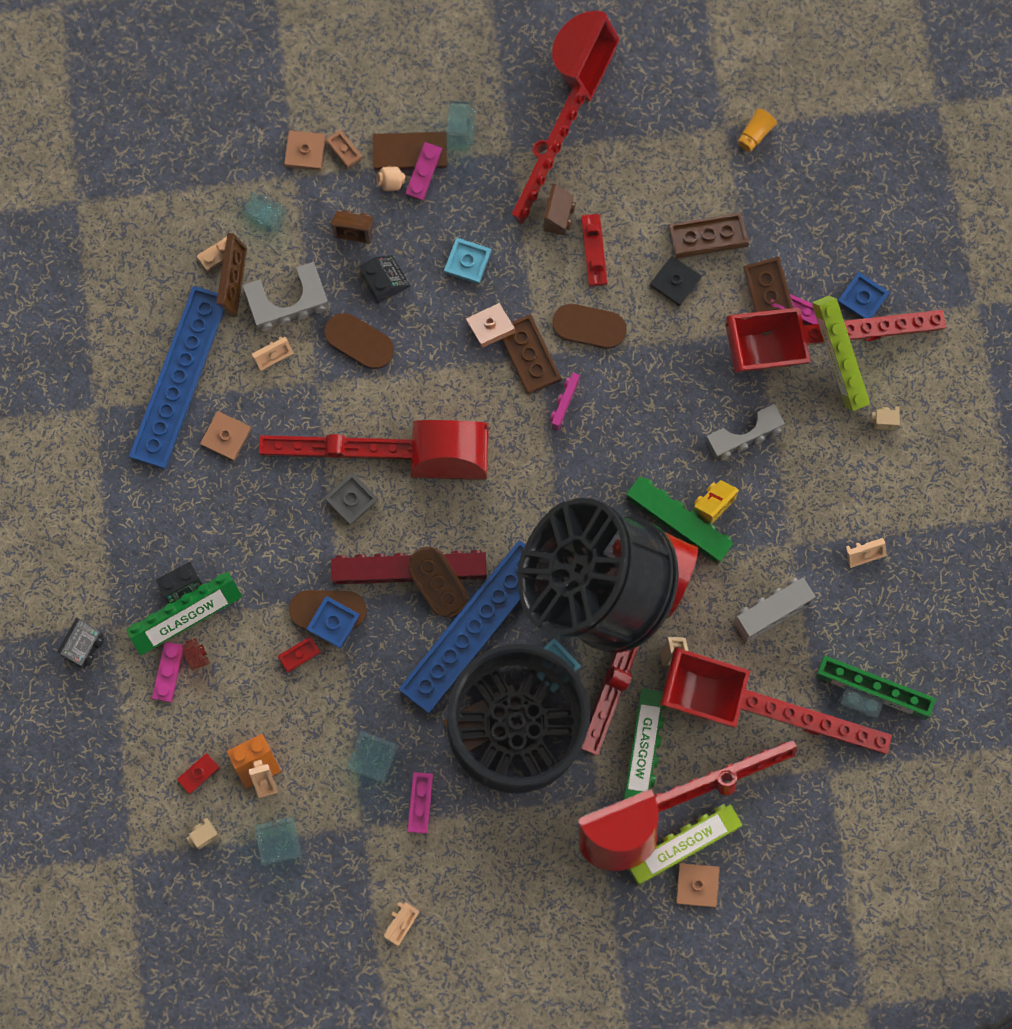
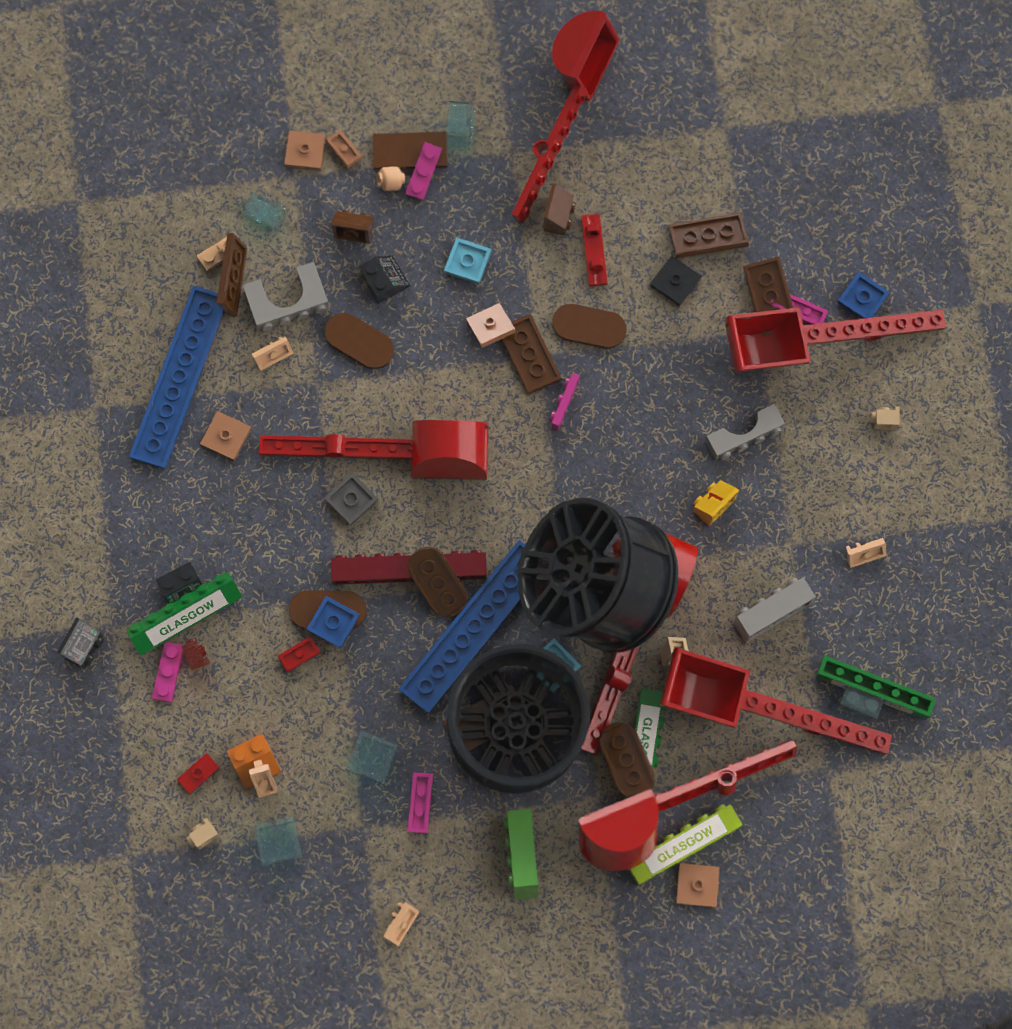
green brick [625,476,734,565] -> none
light orange plant [738,108,777,152] -> none
lime brick [812,296,870,411] -> none
none -> bright green wedge [504,809,539,900]
none -> reddish brown tile [600,722,655,798]

